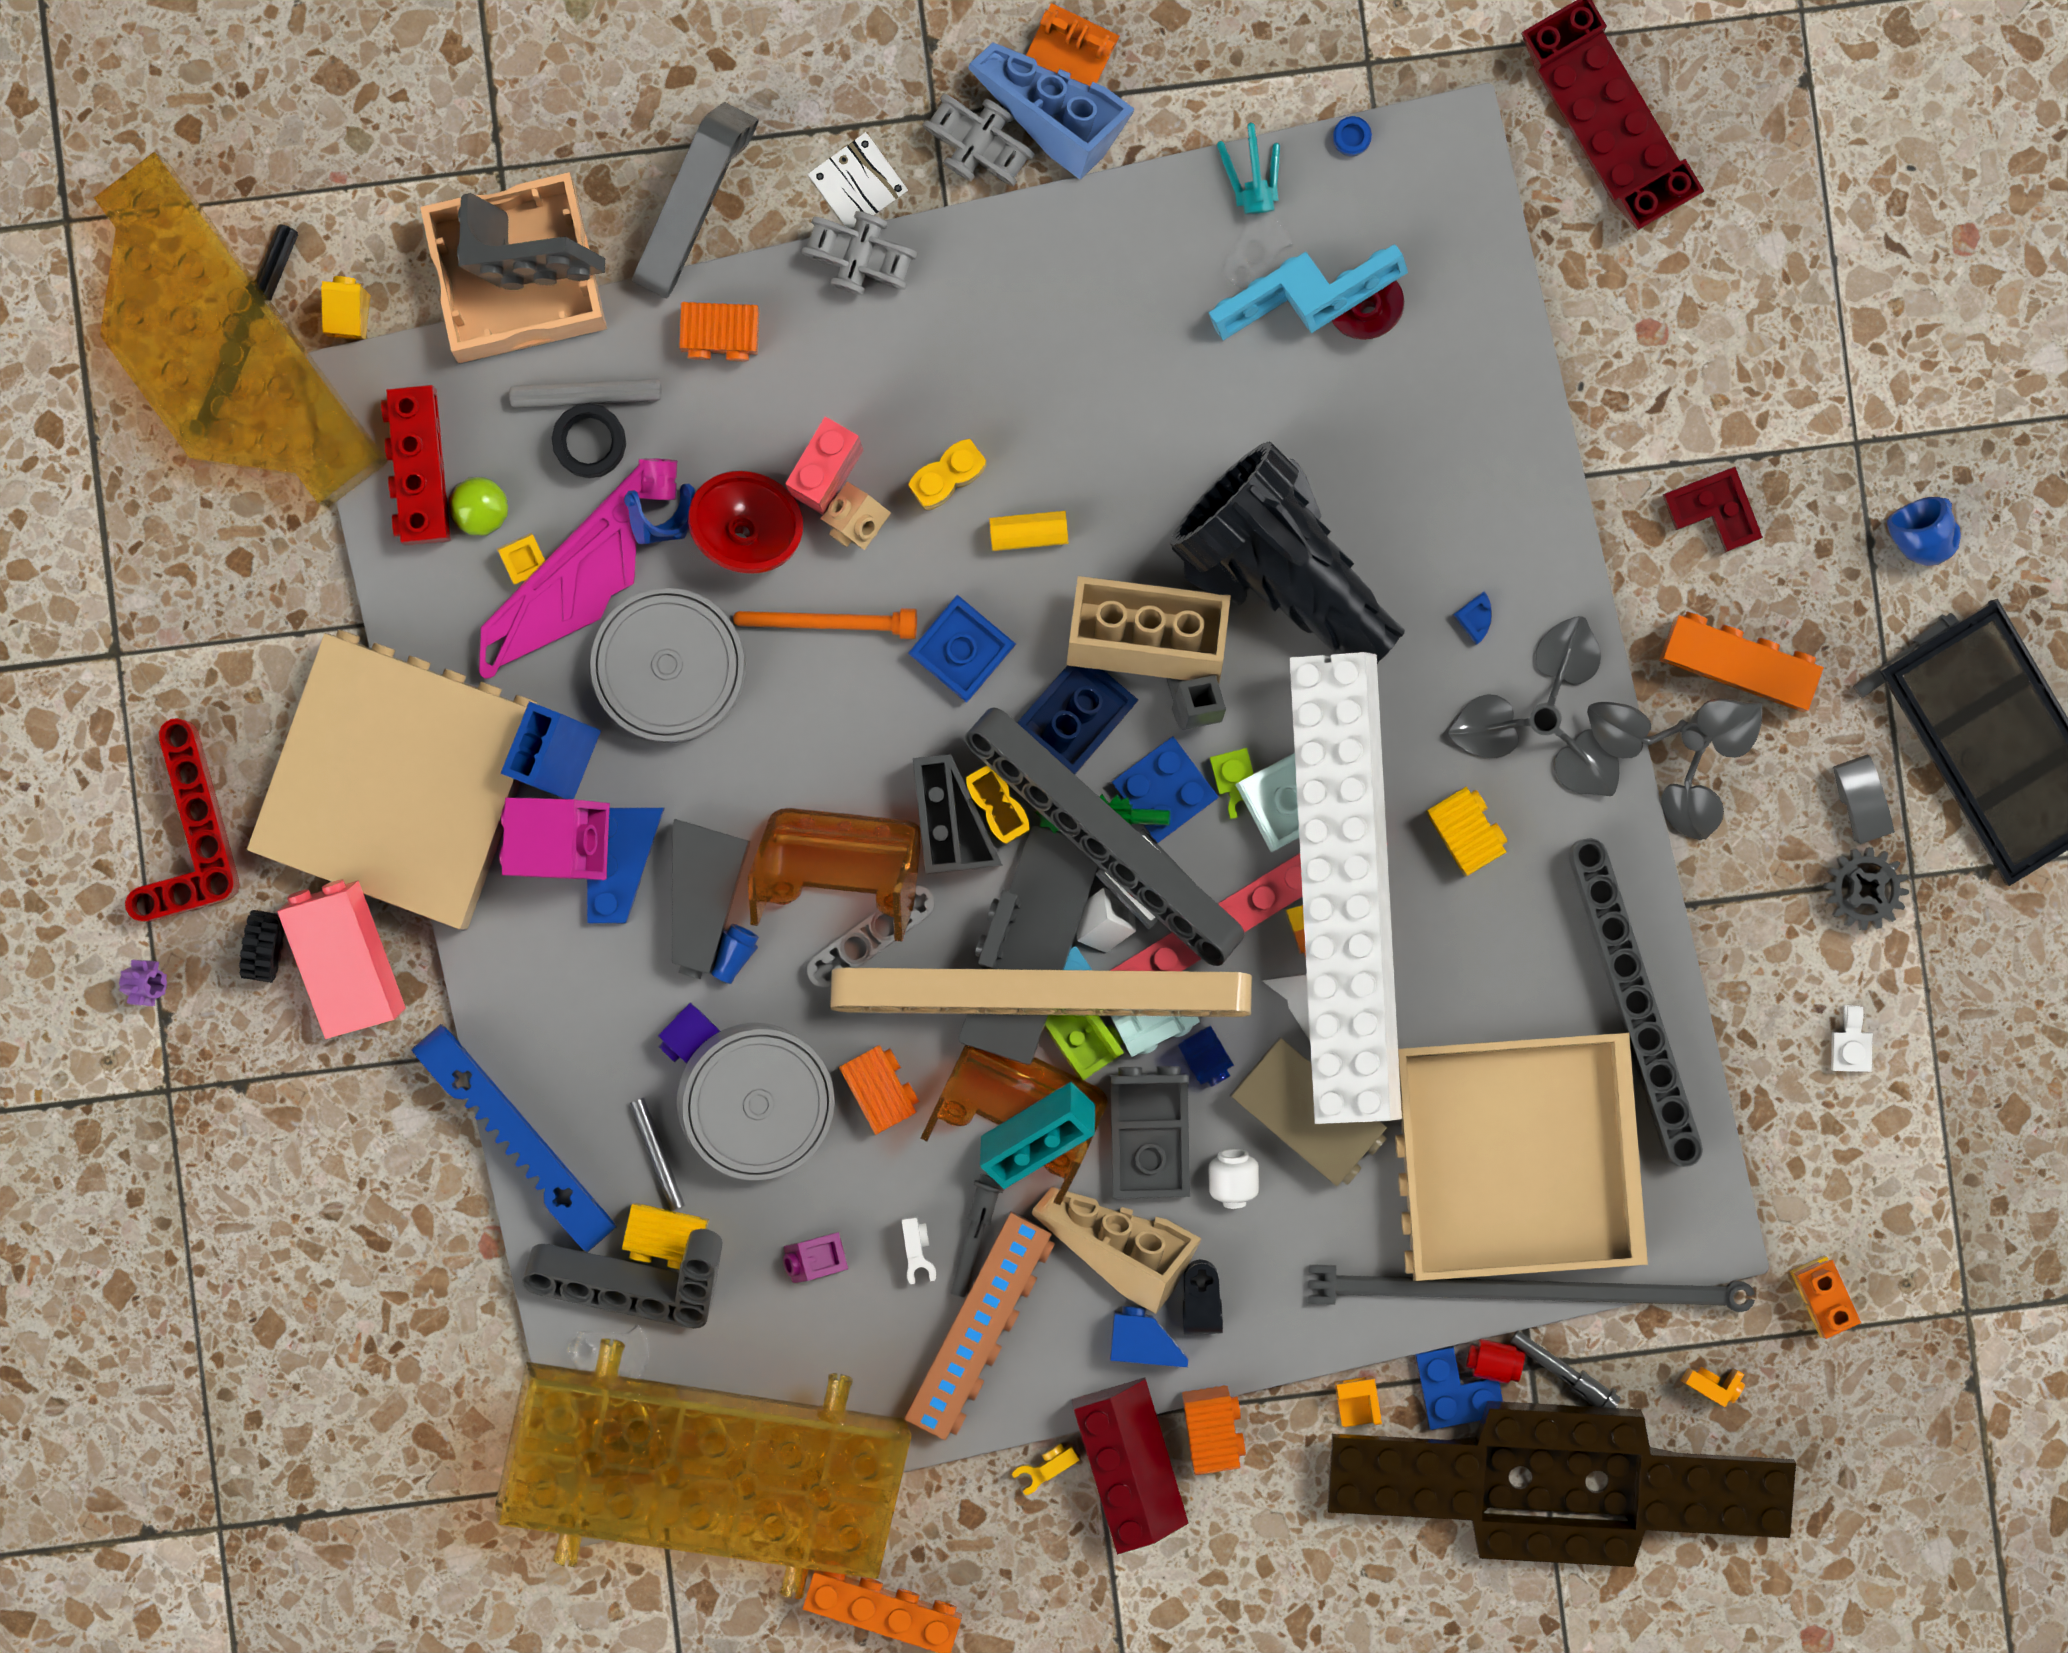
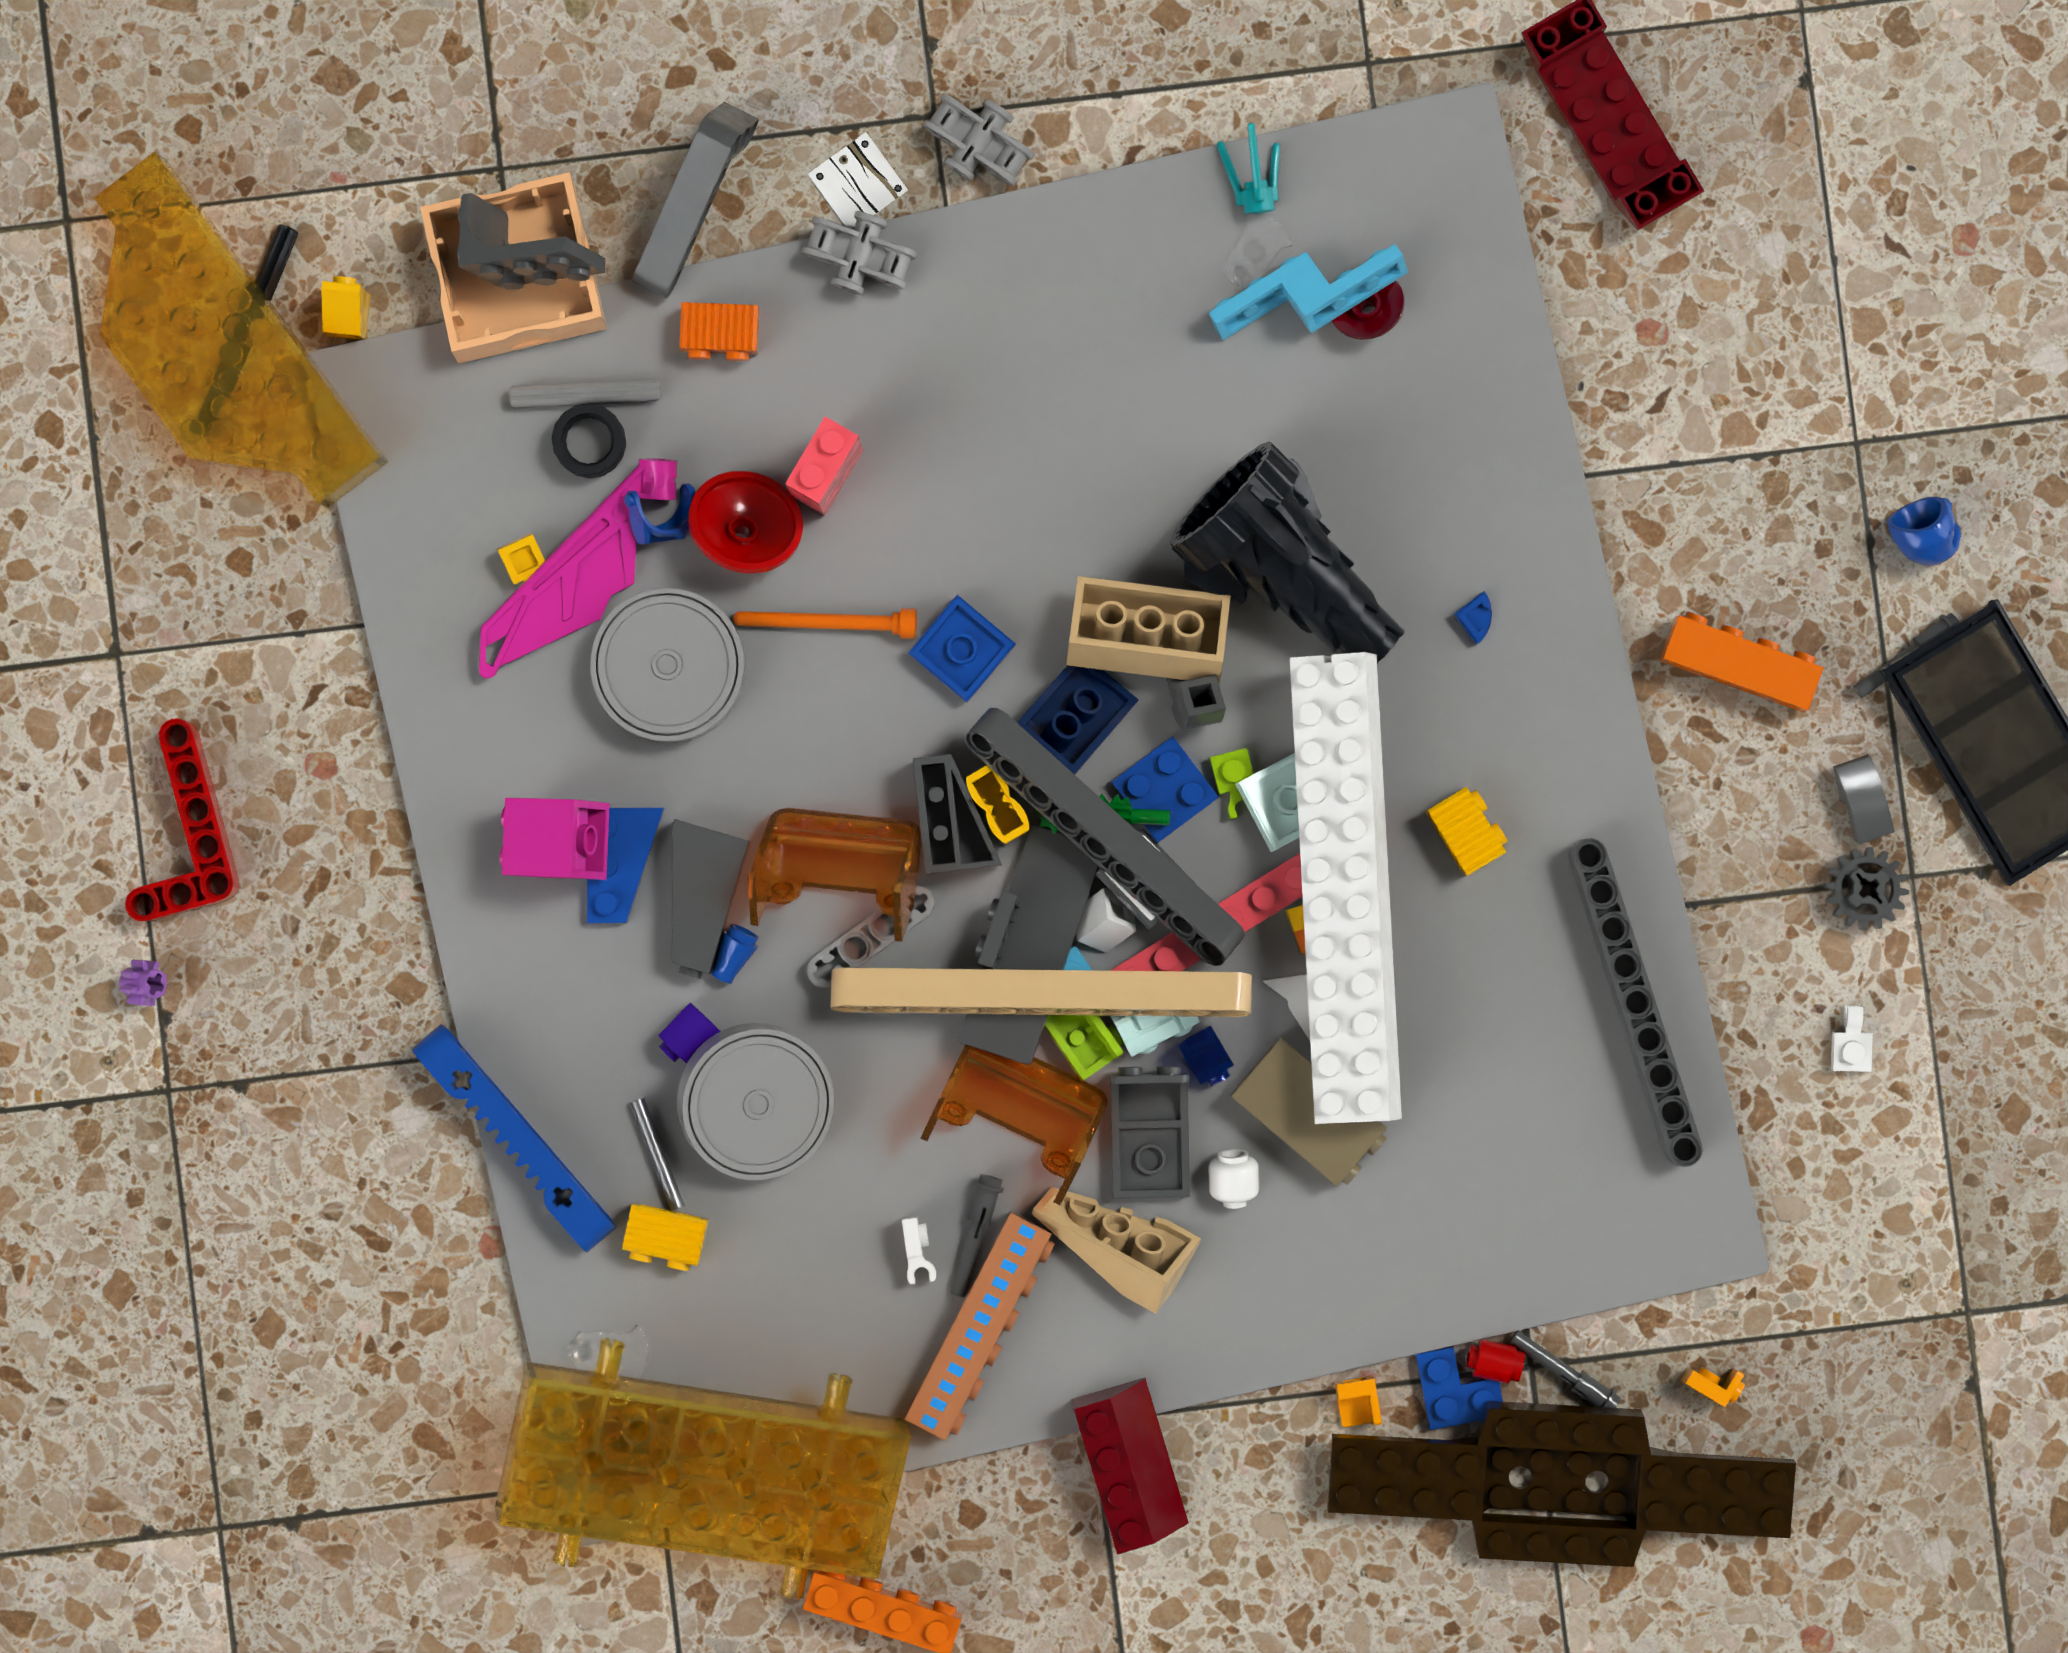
black tyre [239,910,285,983] -> none
tan panel [247,629,538,929] -> none
coral brick [277,879,406,1039] -> none
red brick [381,385,451,546] -> none
lime hair [449,477,508,536] -> none
blue brick [500,701,601,799] -> none
dark grey beam [522,1229,723,1329] -> none
magenta bracket [783,1232,848,1283] -> none
tan brick [820,481,891,550] -> none
orange brick [839,1045,920,1135] -> none
yellow brick [908,439,987,510] -> none
medium blue wedge [968,42,1134,180] -> none
teal brick [980,1082,1095,1189] -> none
yellow axle [989,511,1069,551] -> none
yellow plate [1012,1443,1080,1495] -> none
orange hinge [1026,3,1120,86] -> none
blue slope [1110,1306,1188,1368] -> none
orange brick [1182,1385,1246,1475] -> none
black piece [1183,1259,1223,1335] -> none
dark grey hinge [1308,1265,1755,1312] -> none
blue tile [1333,116,1372,156] -> none
tan panel [1395,1033,1648,1281] -> none
dark grey plant [1448,616,1620,796] -> none
dark grey plant [1587,698,1762,840] -> none
dark red plate [1662,467,1763,553] -> none
orange hips [1790,1255,1861,1339] -> none

